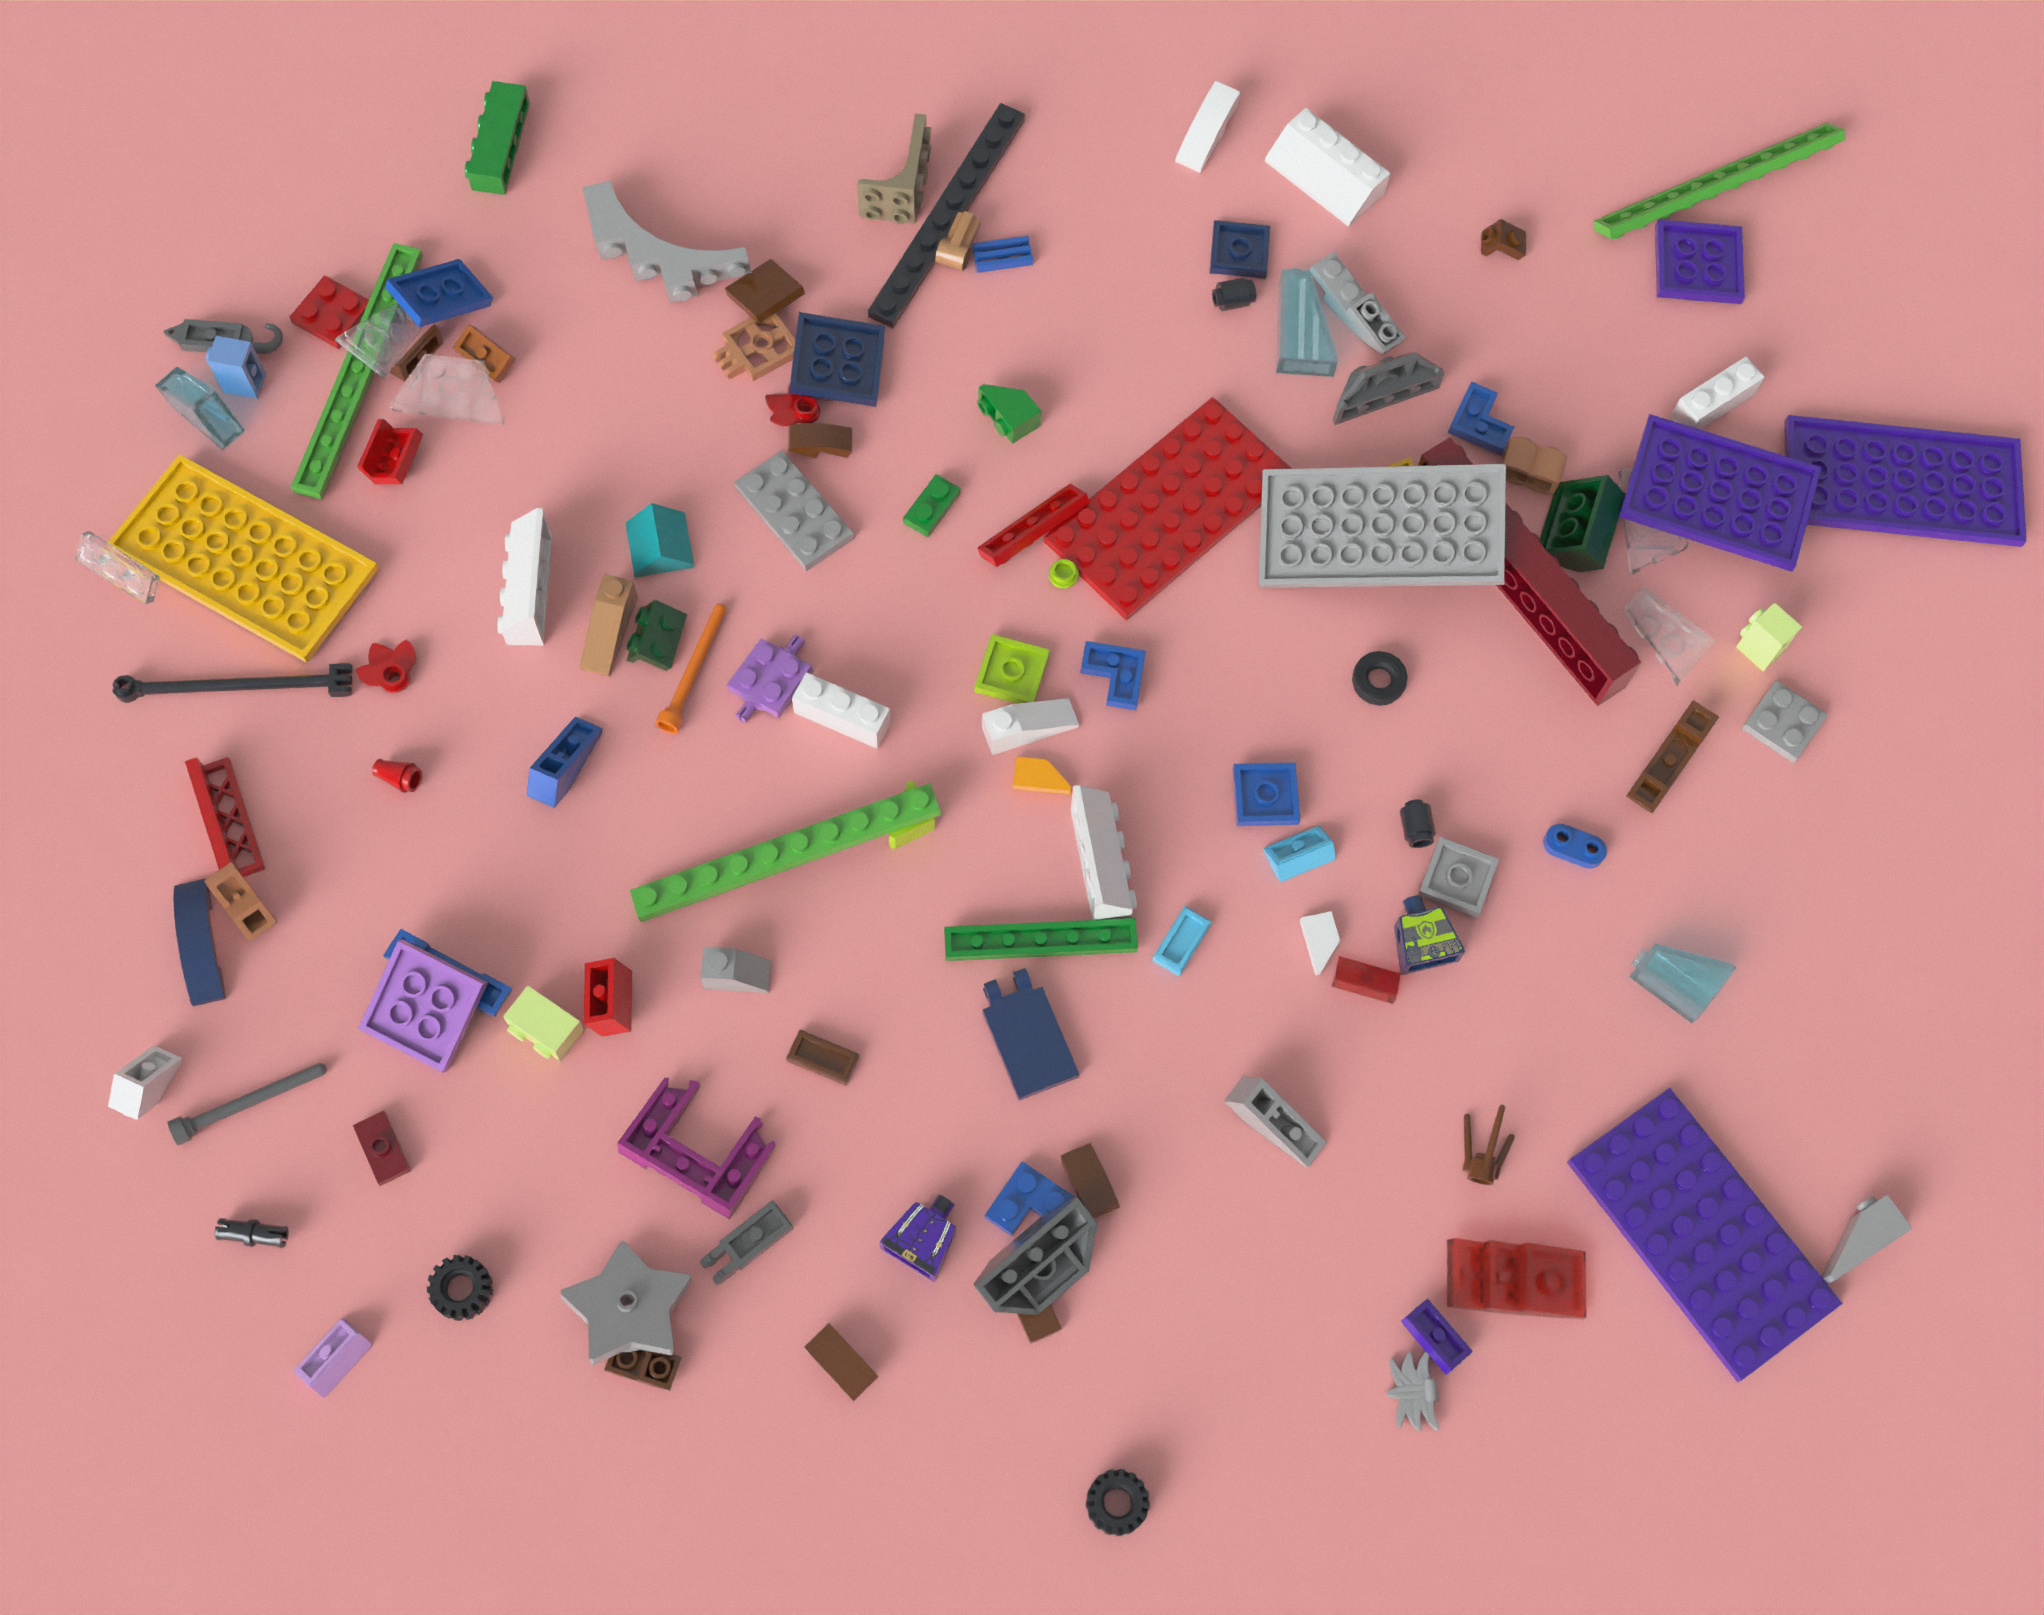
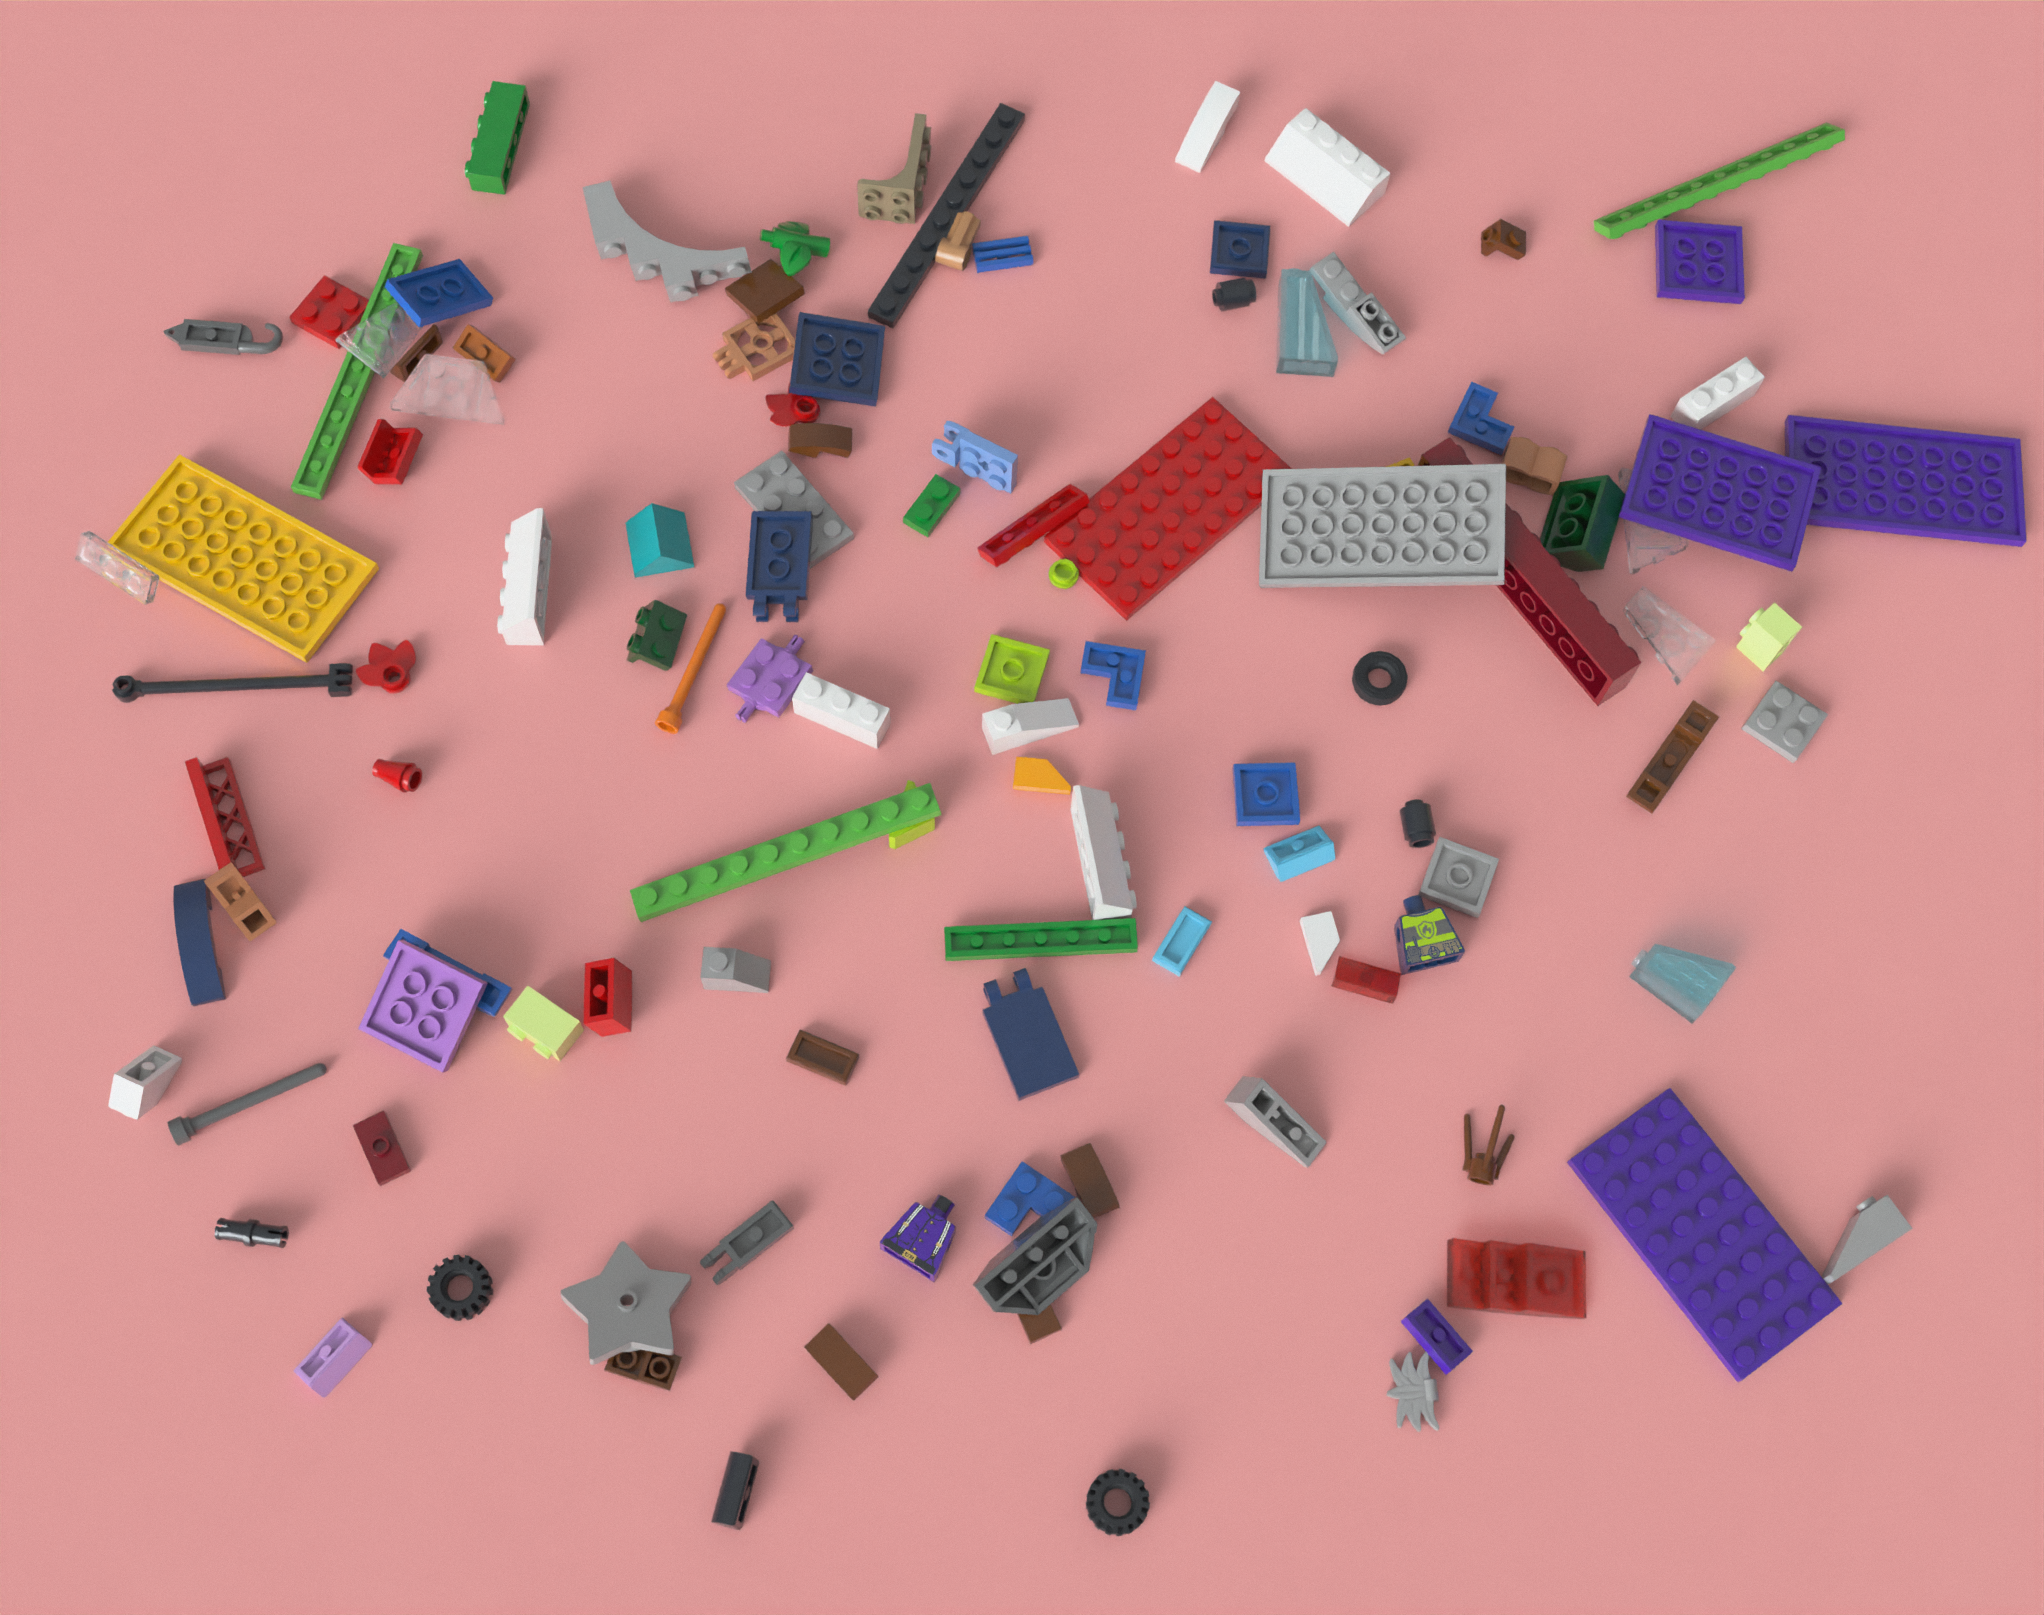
clear light blue slope [155,367,245,450] -> none
medium blue brick [206,336,266,399] -> none
blue slope [526,717,603,808] -> none
medium nougat slope [579,574,638,677] -> none
magenta wedge [617,1078,776,1220] -> none
green slope [977,384,1042,444] -> none
dark grey wedge [1333,352,1445,425] -> none
blue plate [1543,824,1607,869] -> none
none -> black brick [711,1451,760,1530]
none -> dark blue tile [745,511,813,622]
none -> green plant [760,221,830,276]
none -> medium blue plate [932,421,1018,494]

